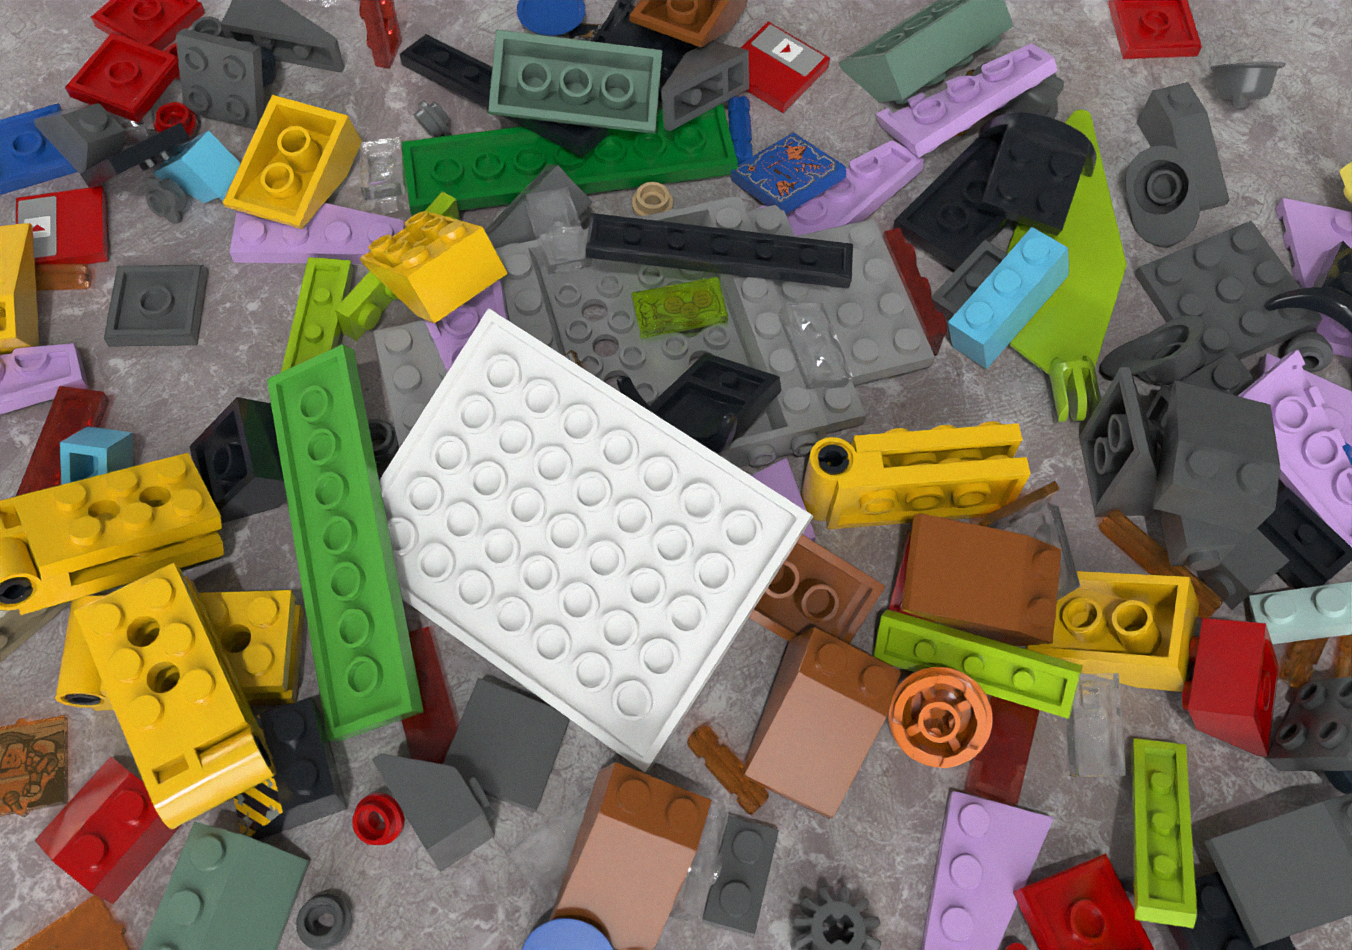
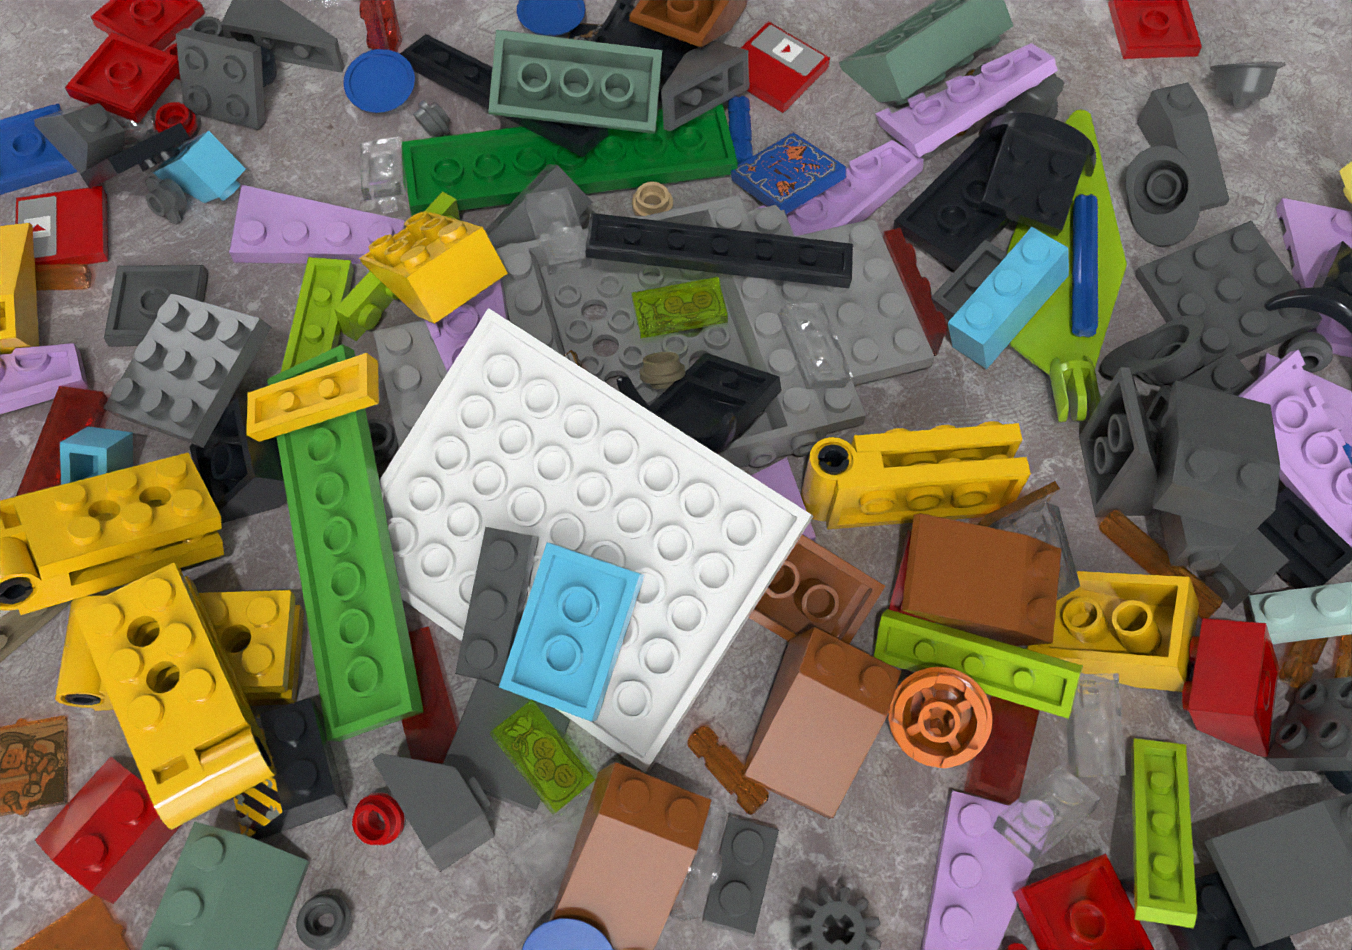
yellow slope [223,95,362,229] -> none
none -> dark grey plate [103,293,272,448]
none -> yellow plate [246,353,379,442]
none -> blue piece [344,49,415,113]
none -> dark grey plate [455,527,538,684]
none -> clear neon green tile [489,700,595,815]
none -> medium azure plate [499,542,645,722]
none -> dark tan plate [639,352,686,389]
none -> clear plate [993,765,1101,863]
none -> blue axle [1072,194,1098,338]

